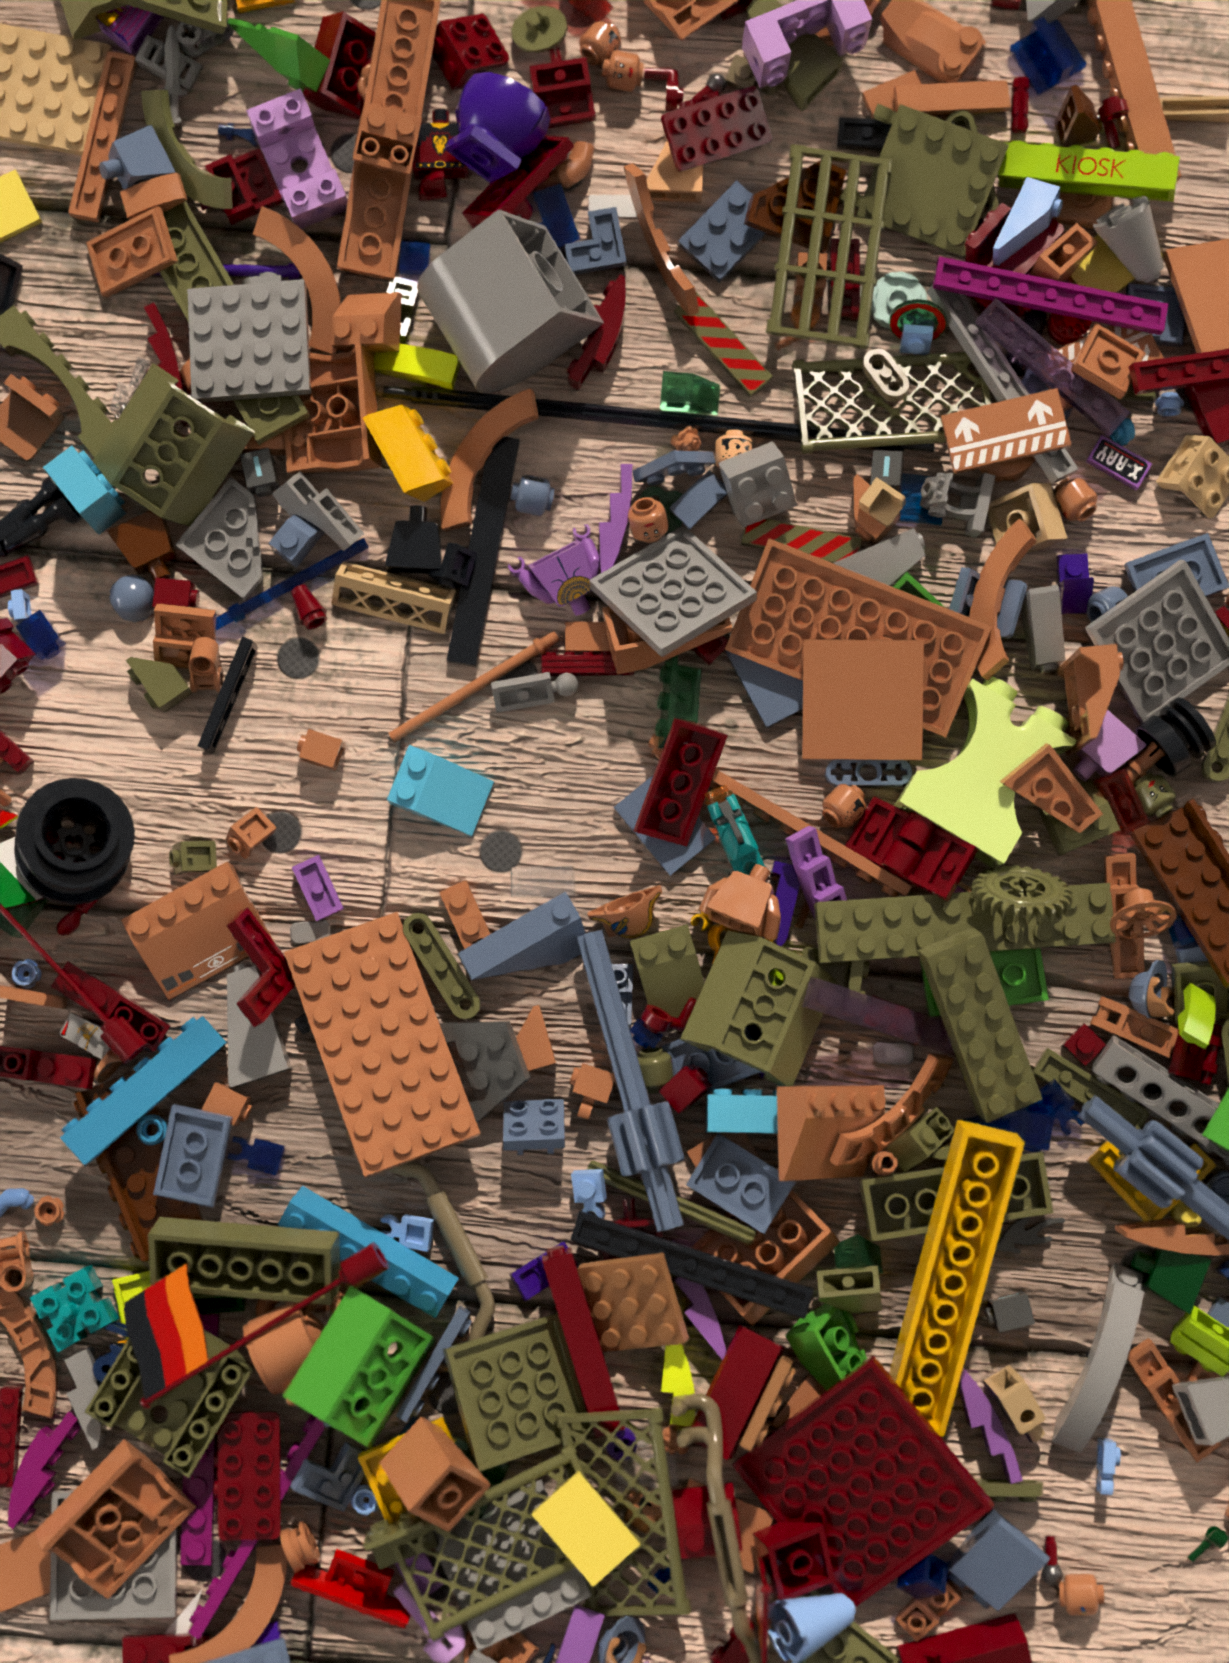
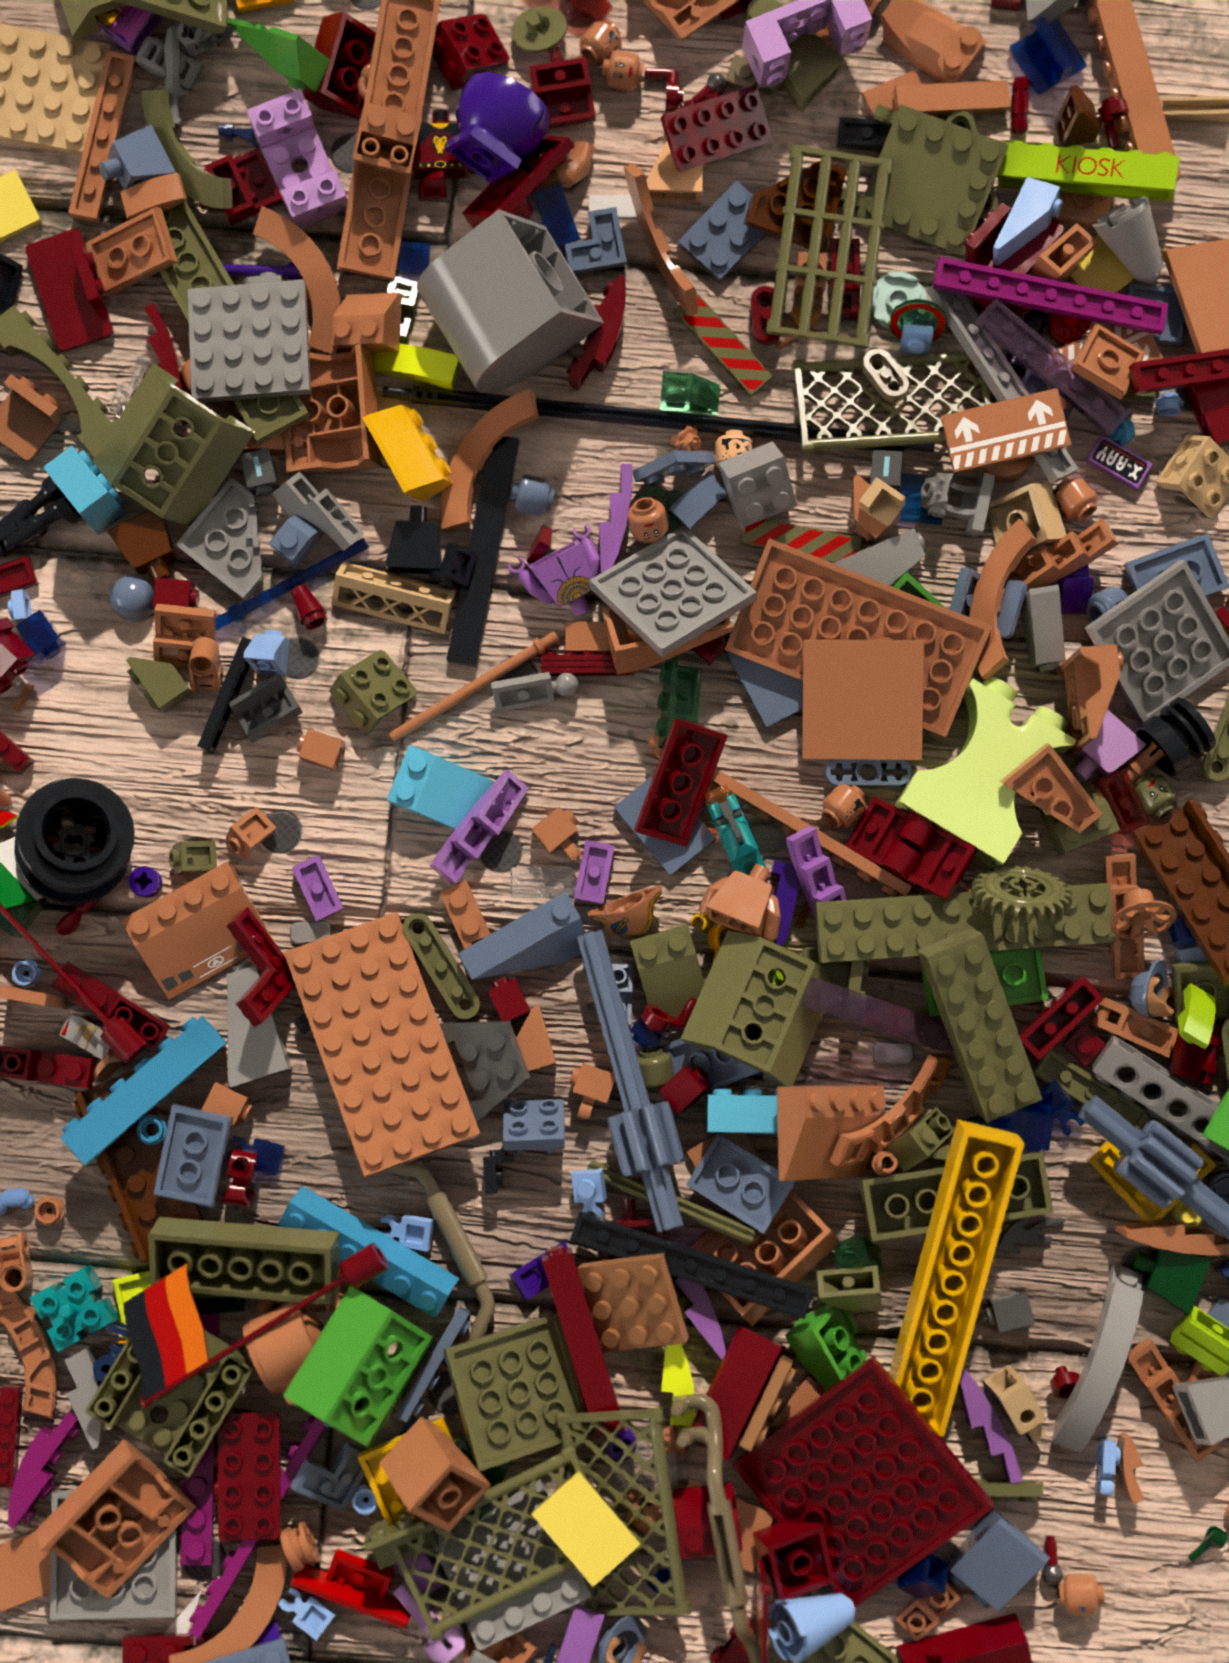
none -> nougat leg [13,683,35,712]
none -> dark red bracket [25,229,114,352]
none -> dark purple wheel [129,866,163,898]
none -> dark red leg [221,1149,259,1209]
none -> dark grey bracket [228,674,303,743]
none -> light blue slope [243,630,290,676]
none -> light blue plate [278,1586,336,1641]
none -> olive bracket [329,650,417,736]
none -> medium lavender slope [430,770,529,884]
none -> black bracket [483,1149,514,1194]
none -> dark red brick [488,976,531,1022]
none -> dark red tile [526,525,552,564]
none -> nougat brick [532,806,582,863]
none -> medium lavender plate [574,840,615,905]
none -> dark red plate [750,286,783,346]
none -> nougat slope [1006,518,1119,592]
none -> dark red brick [1019,976,1104,1061]
none -> dark red tile [1050,1366,1079,1399]
none -> nougat slope [1117,1432,1144,1504]

